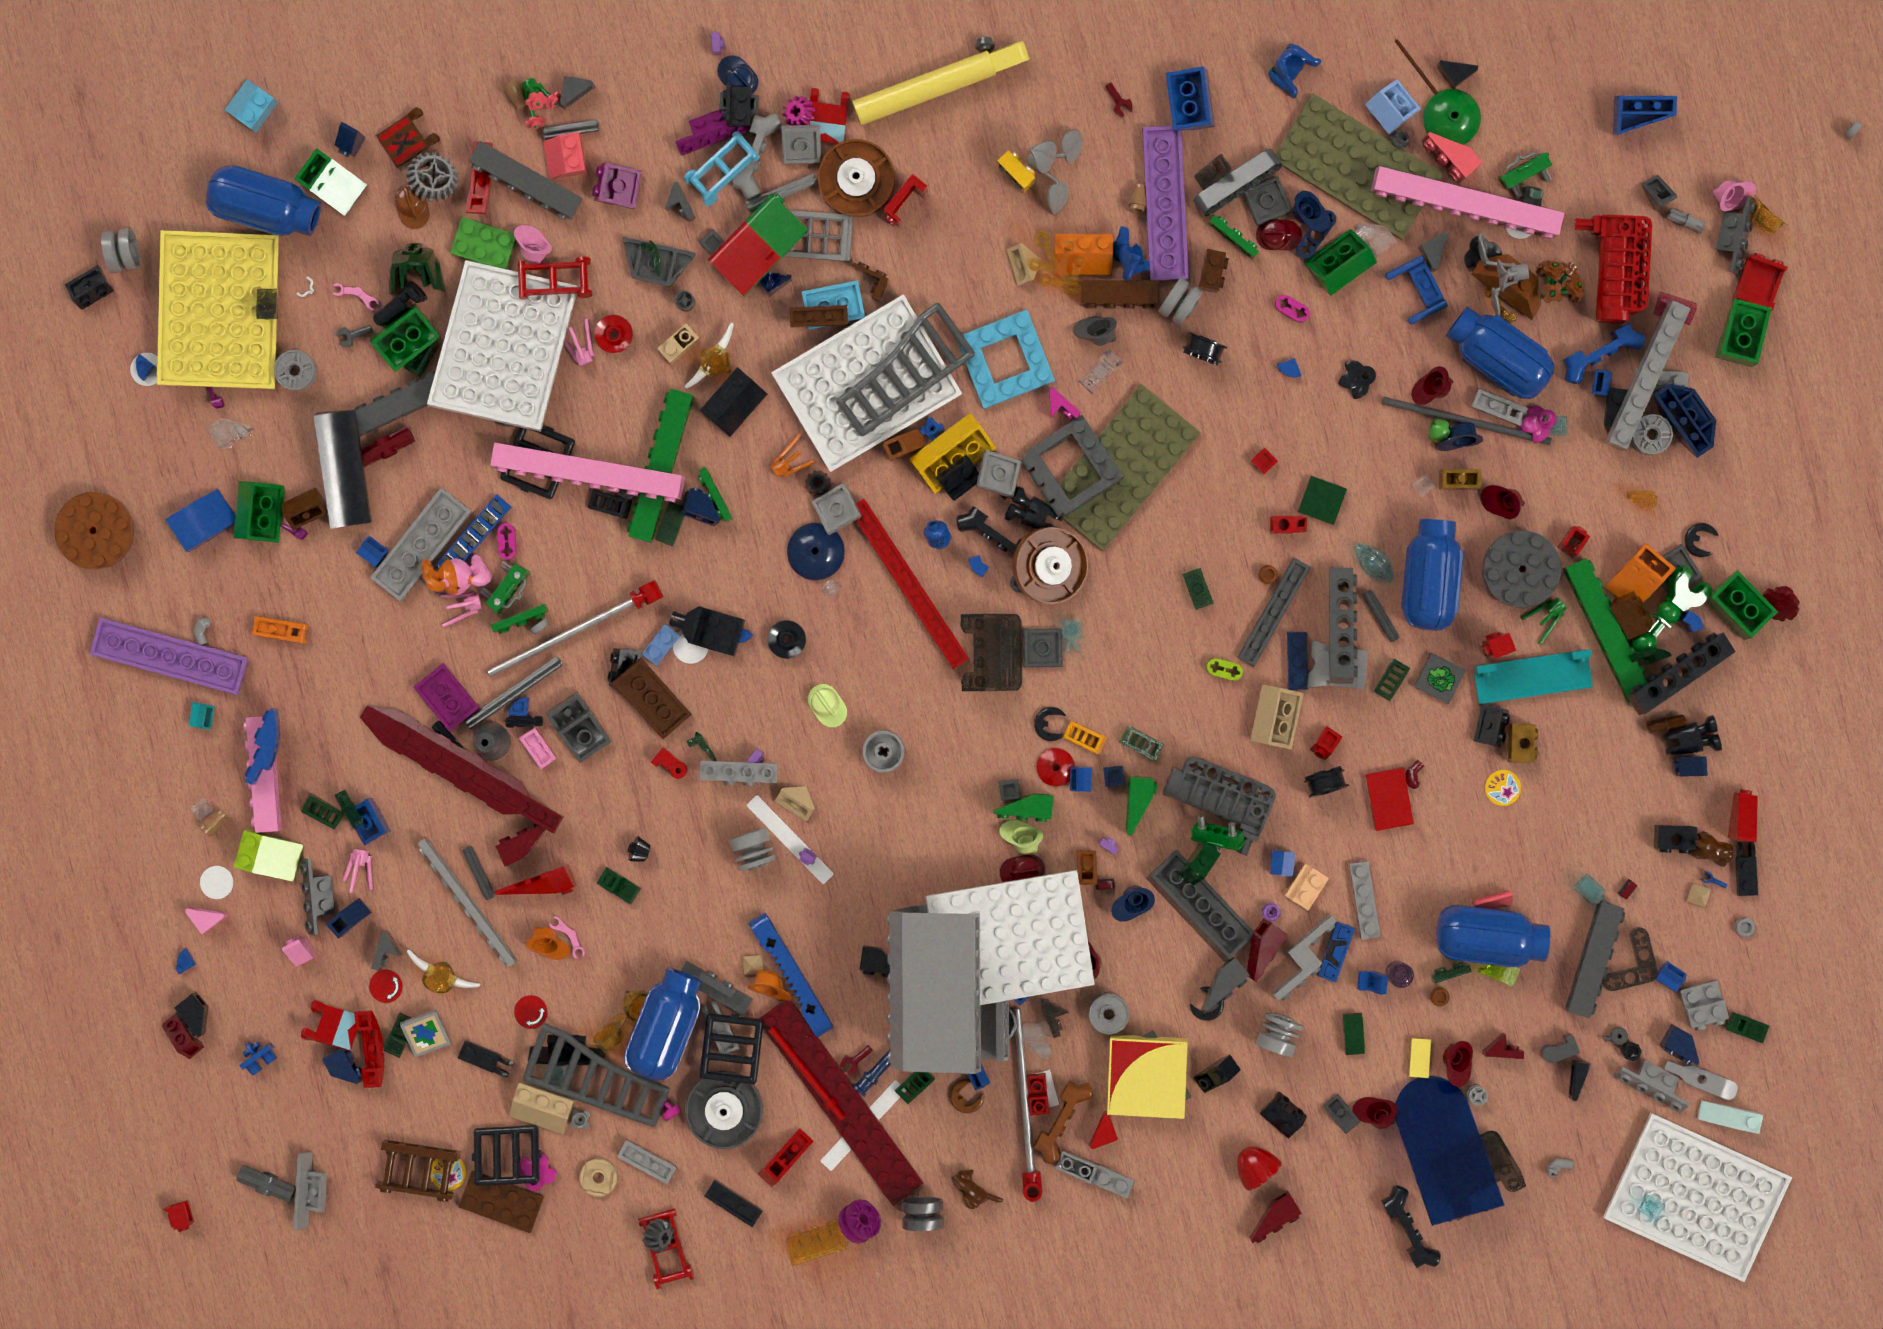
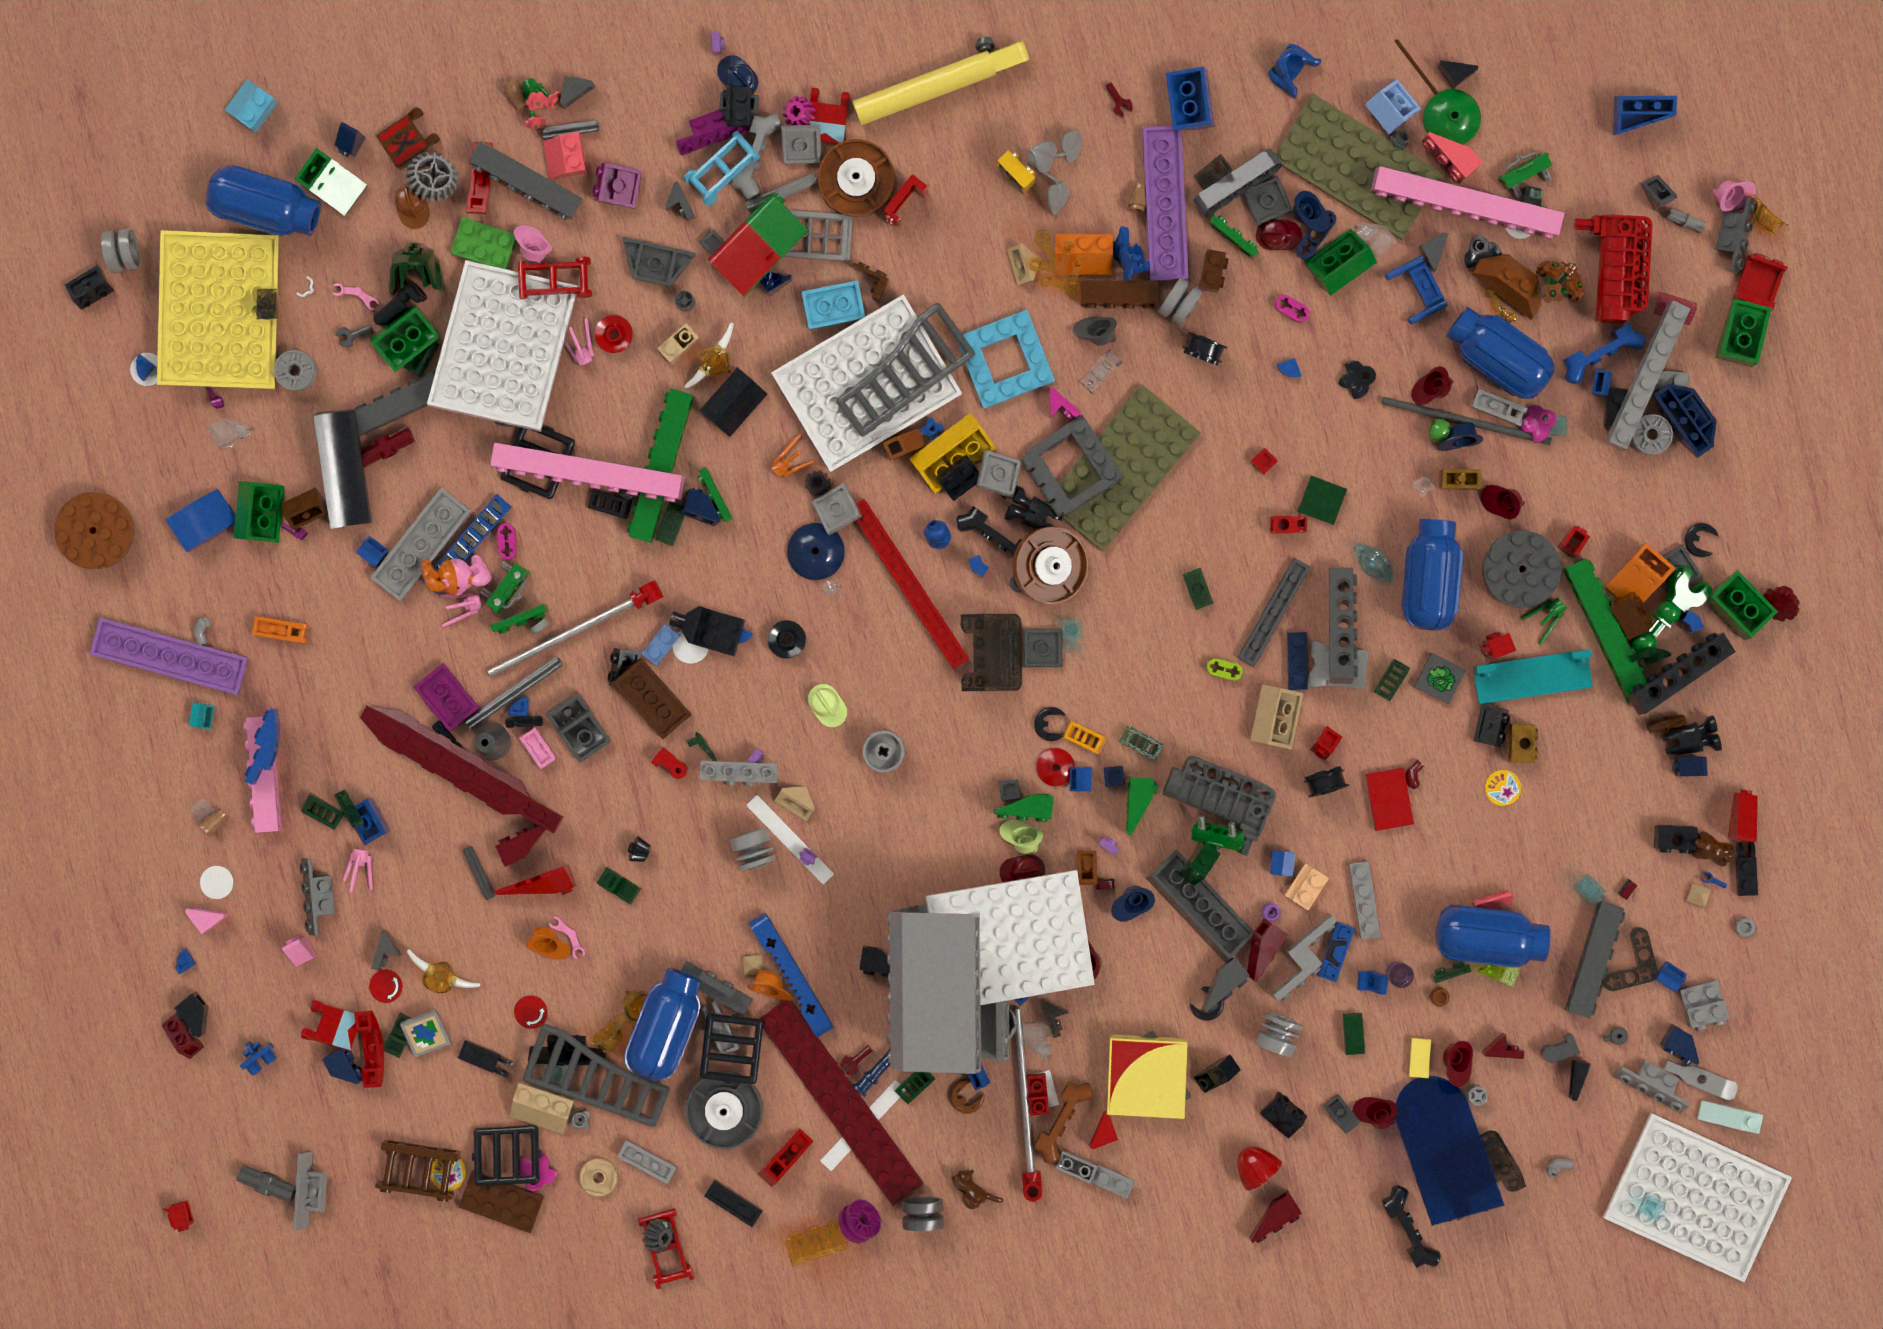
slope [234,829,304,882] -> none
dark blue slope [326,898,372,939] -> none
light grey plate [418,838,518,967] -> none
clear green bar [641,240,660,276] -> none
dark pink tile [662,1102,681,1121] -> none
red bar [768,1026,846,1121] -> none
reddish brown plate [789,305,848,328] -> none
light grey wheel [1089,992,1129,1035] -> none
dark orange plate [1258,565,1278,584] -> none
dark grey axle [1363,590,1400,642] -> none
light grey plant [1478,232,1529,317] -> none
black tile [1621,1042,1642,1061] -> none
clear yellow bracket [1627,491,1657,511] -> none
dark green slope [1726,1012,1770,1043] -> none
light grey tile [1845,121,1862,140] -> none

